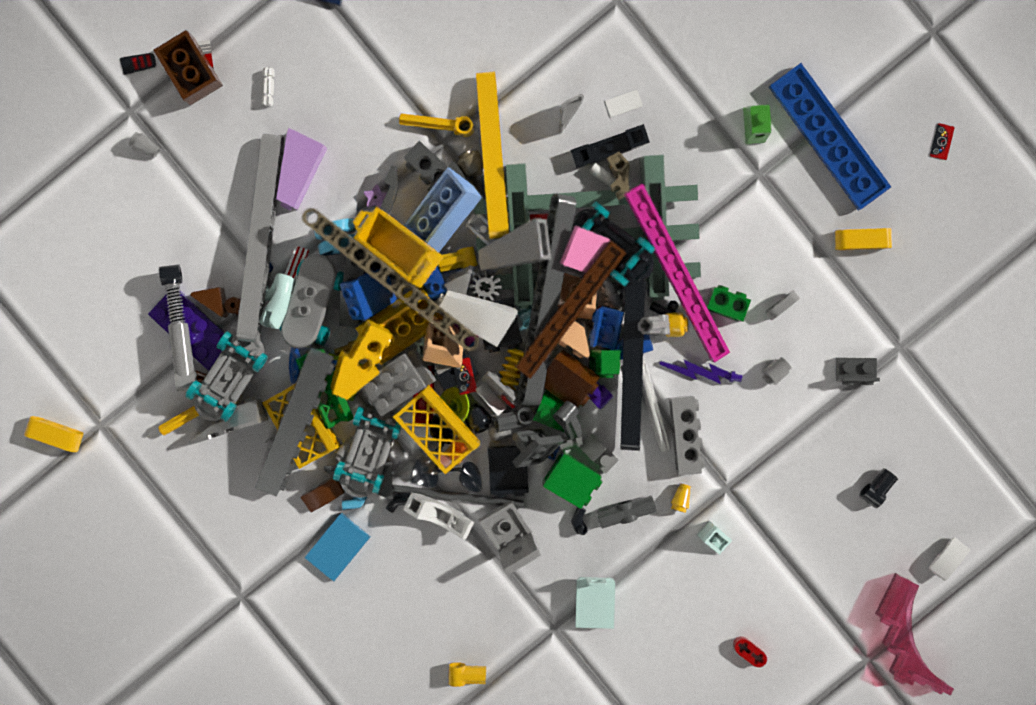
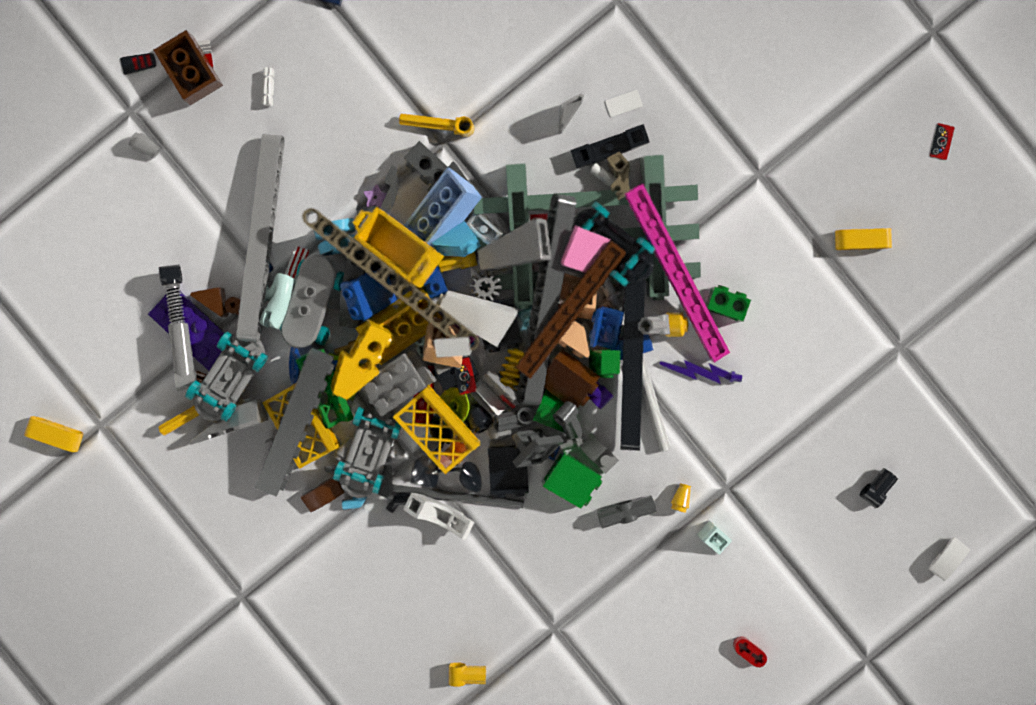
lavender slope [276,128,327,211] -> none
dark azure tile [305,513,371,582] -> none
light grey slope [444,265,474,295] -> none
dark tan head [457,149,484,179] -> none
yellow beam [476,71,509,239] -> none
light grey bracket [478,500,541,576] -> none
black arm [571,507,588,535] -> none
light aqua piece [575,577,615,629] -> none
black arm [649,300,679,315] -> none
light grey brick [669,395,705,476] -> none
bright green torso [743,105,771,144] -> none
light grey brick [762,357,792,385] -> none
light grey beam [765,290,800,320] -> none
blue plate [768,63,891,211] -> none
dark grey bracket [836,358,880,385] -> none
clear pink arch [875,573,954,696] -> none
none -> medium azure slope [432,221,481,257]
none -> white sticker [434,337,471,357]

